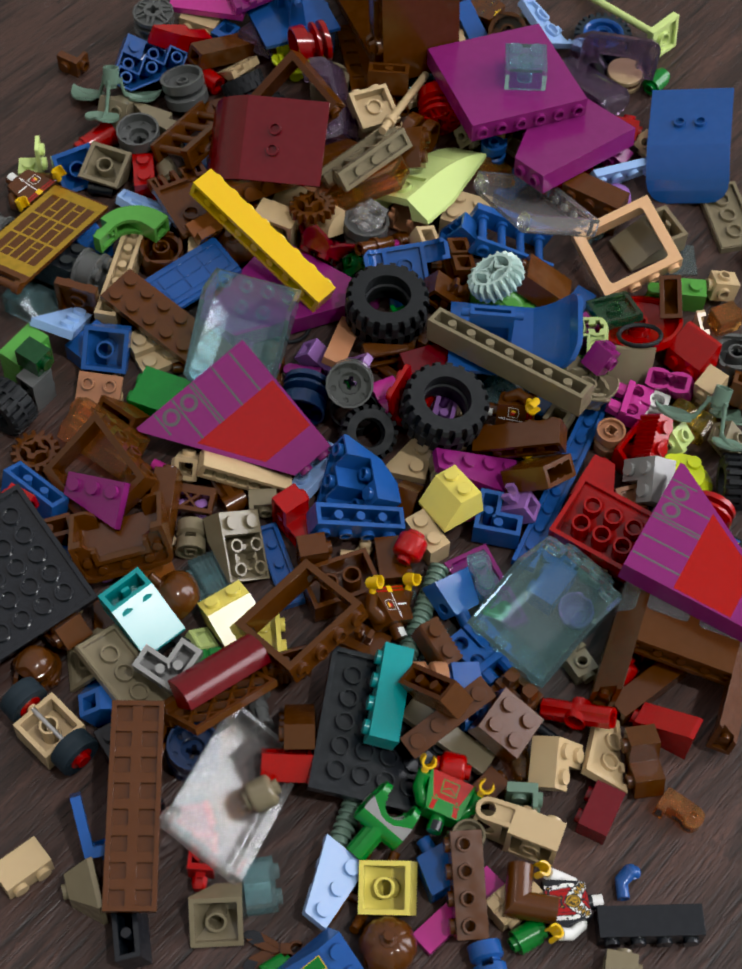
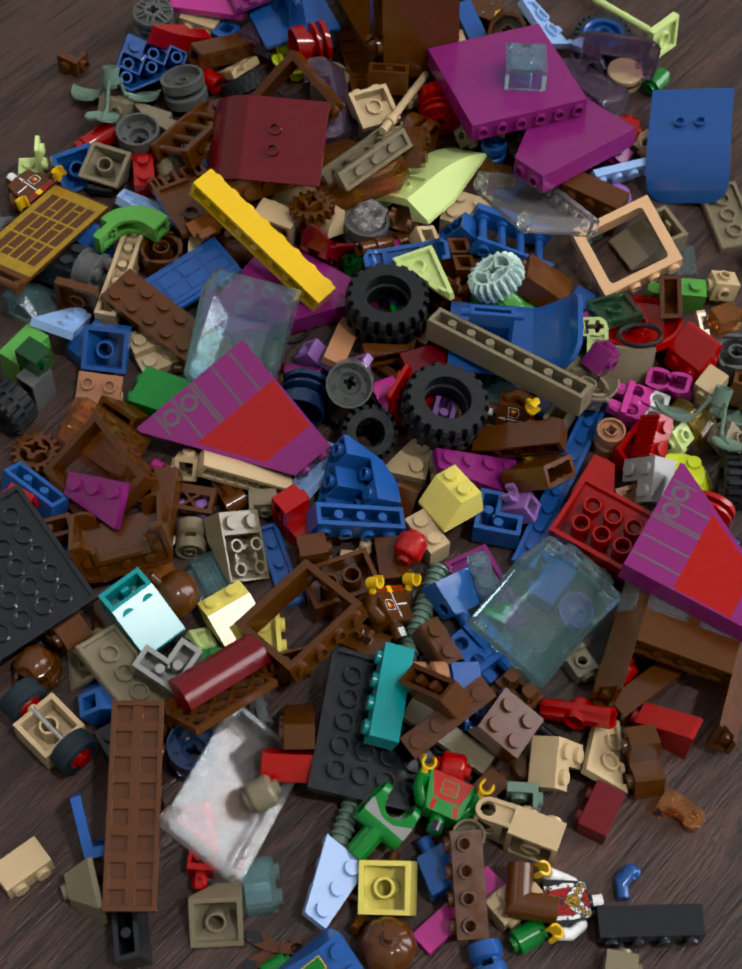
none -> yellowish green wing [393,245,455,300]

